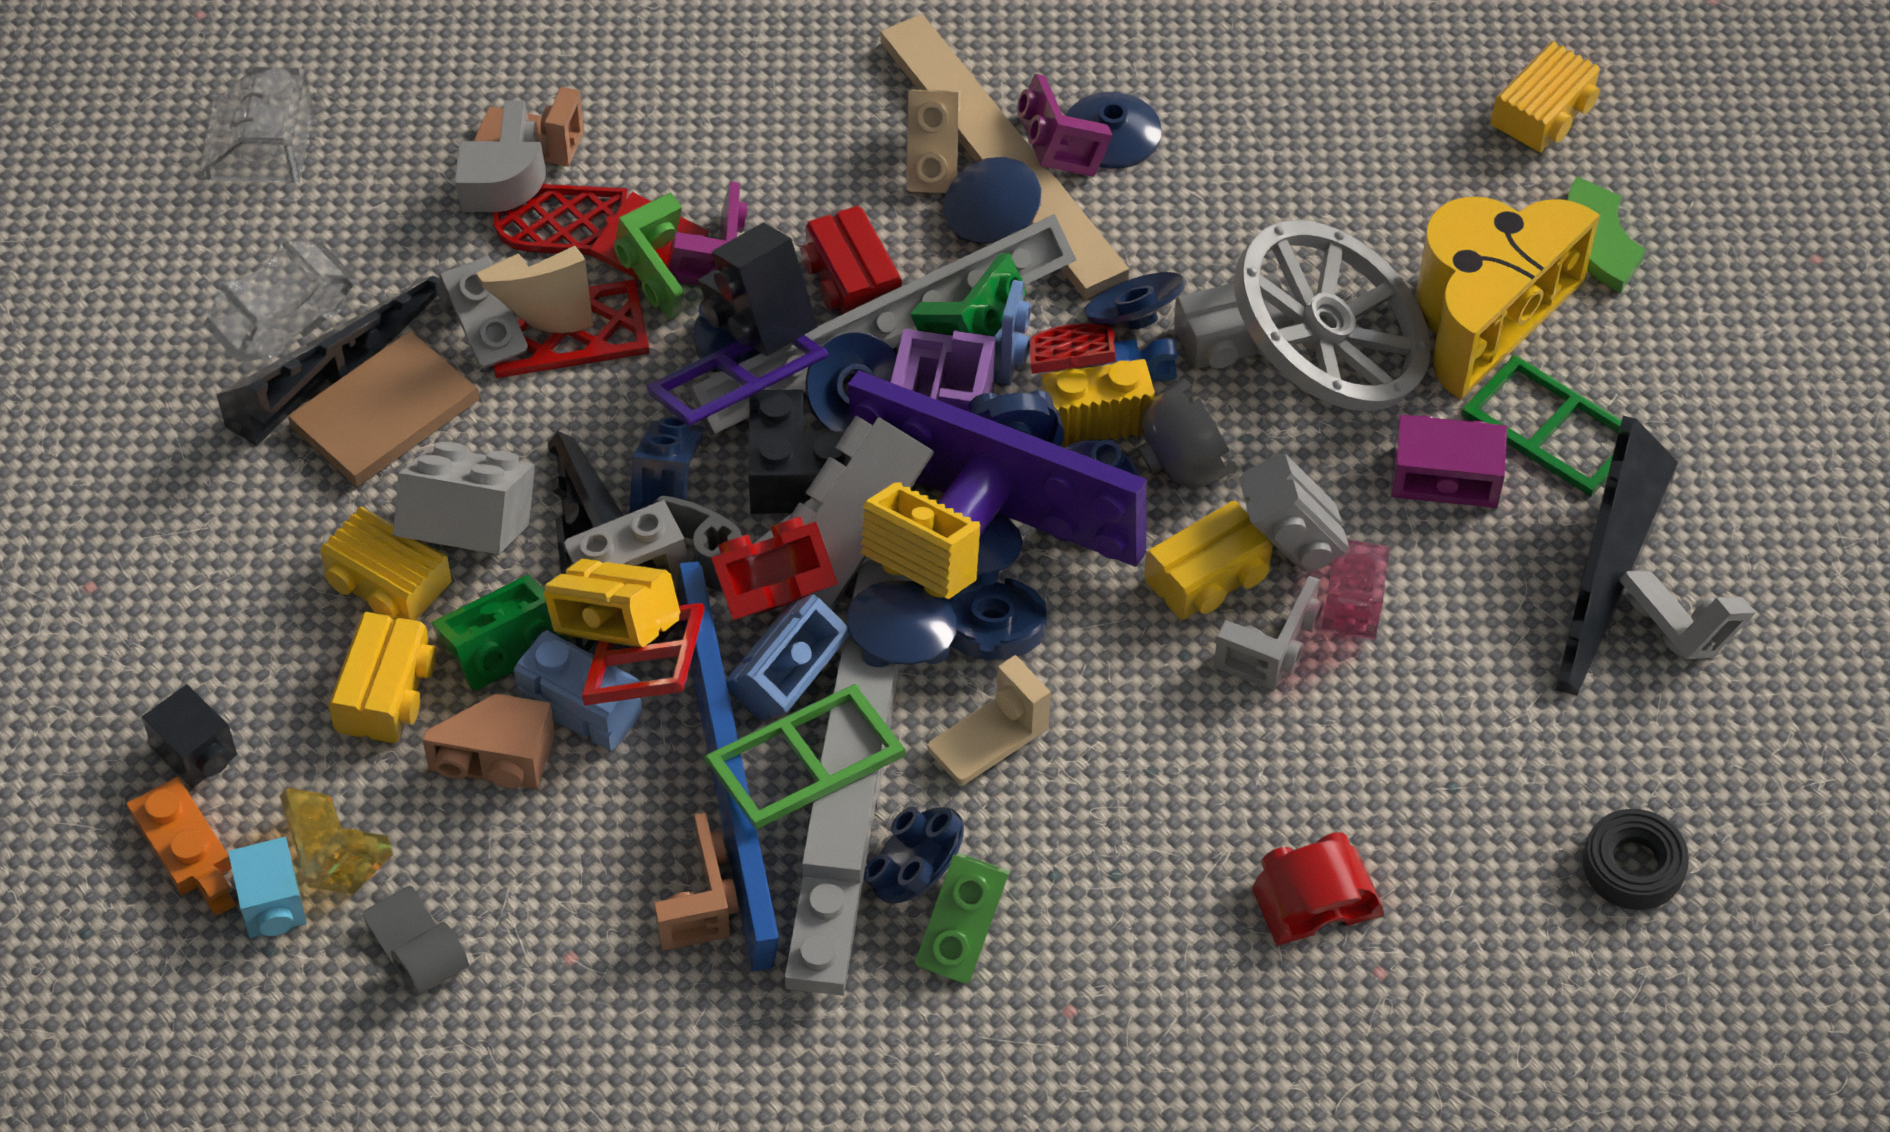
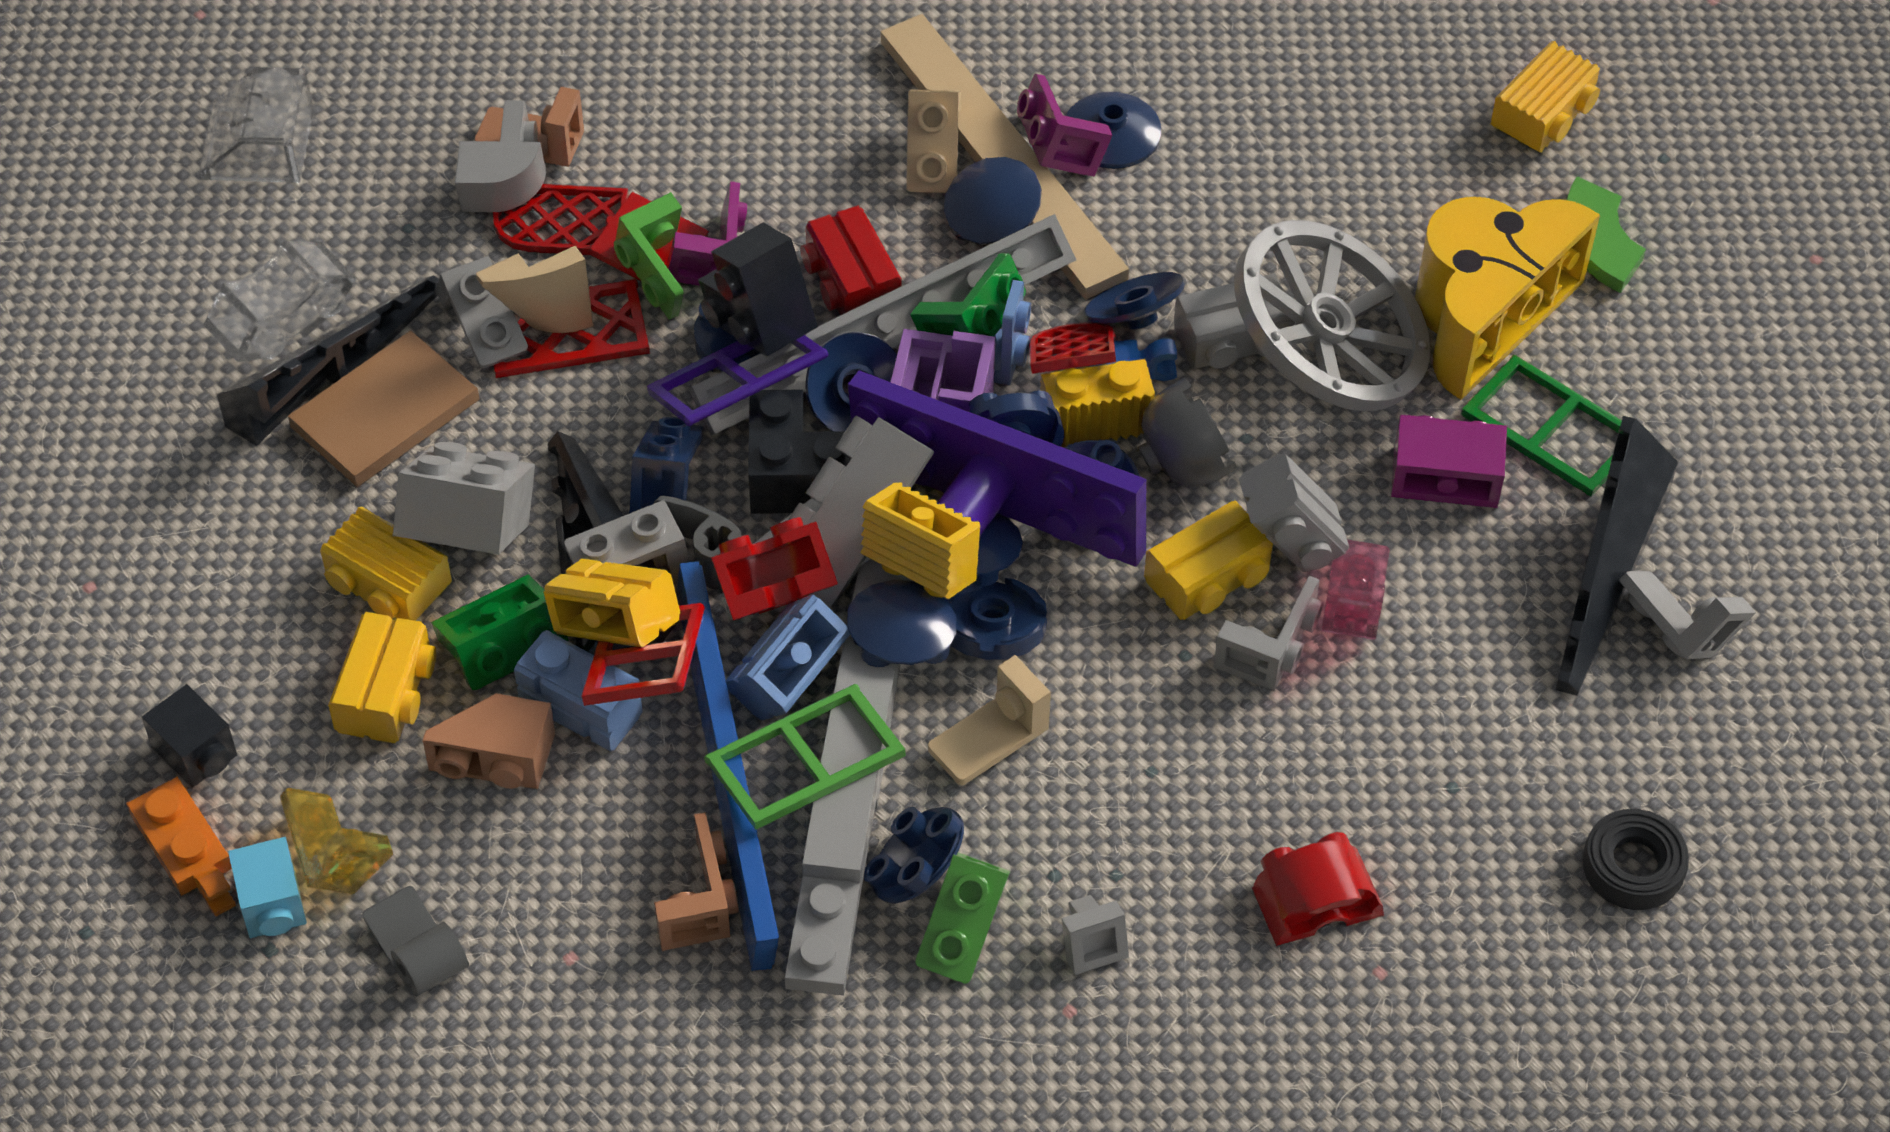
none -> light grey tile [1062,895,1129,975]

